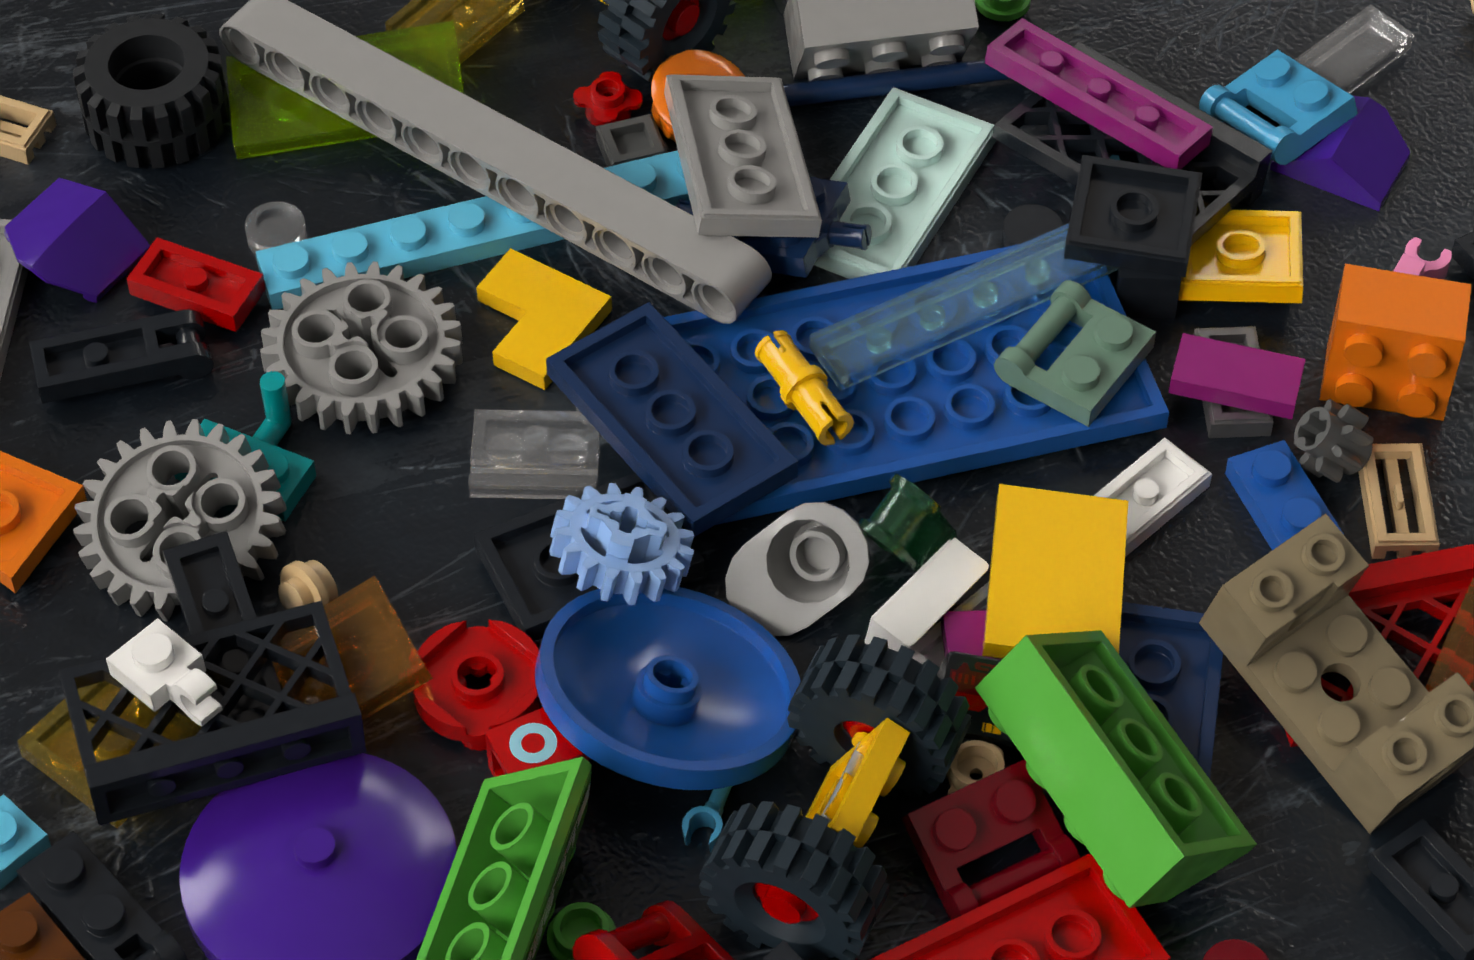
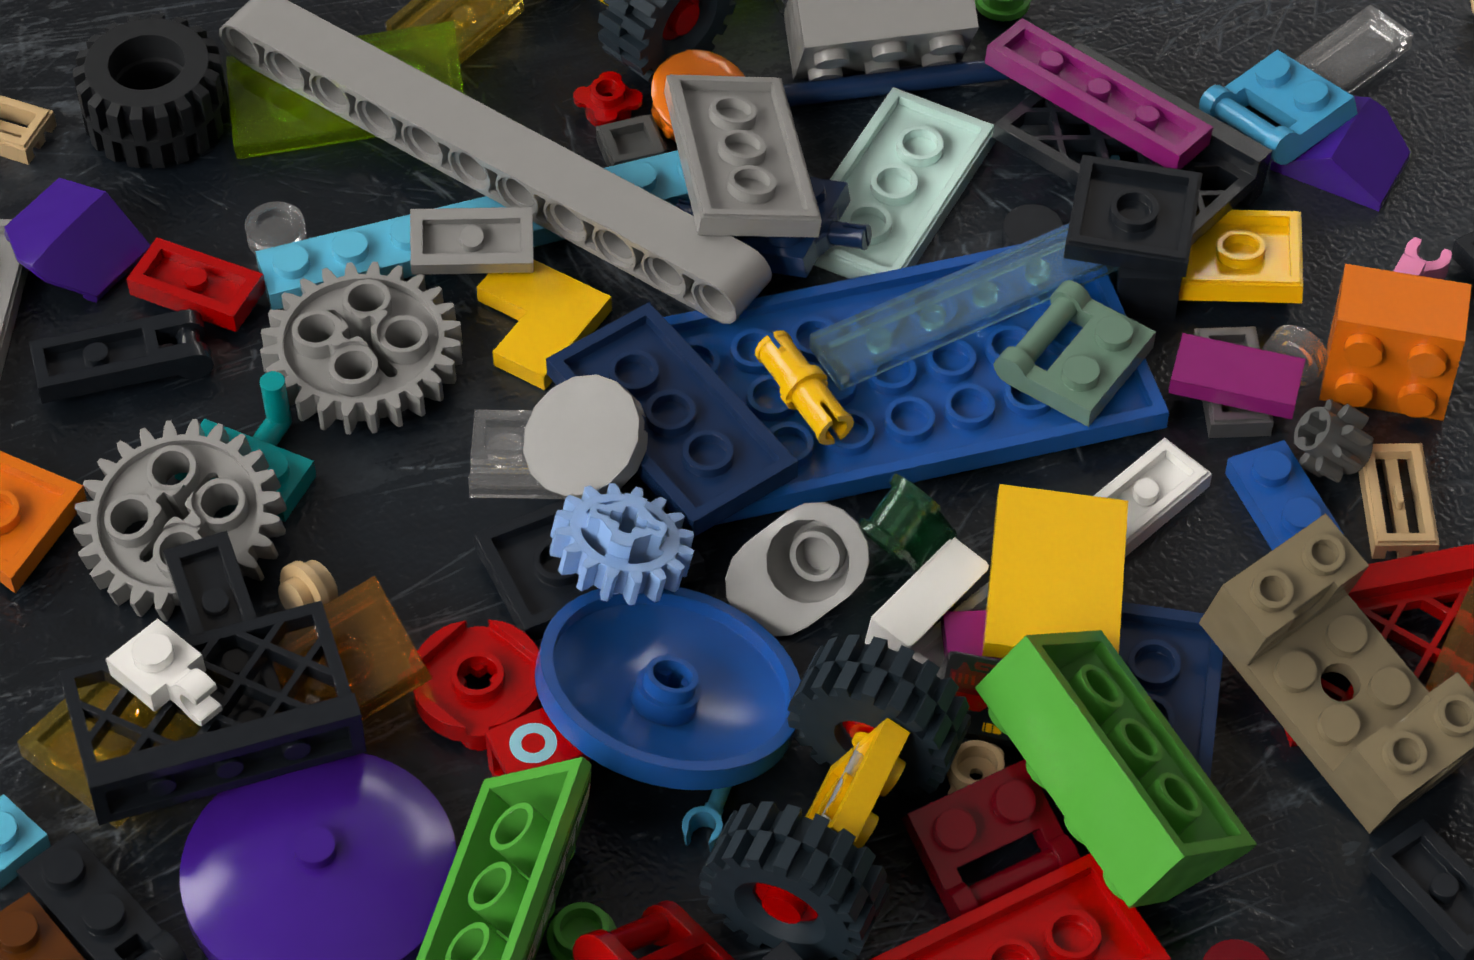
none -> light grey plate [410,207,534,275]
none -> light grey tile [523,374,648,499]
none -> clear tile [1262,325,1328,386]

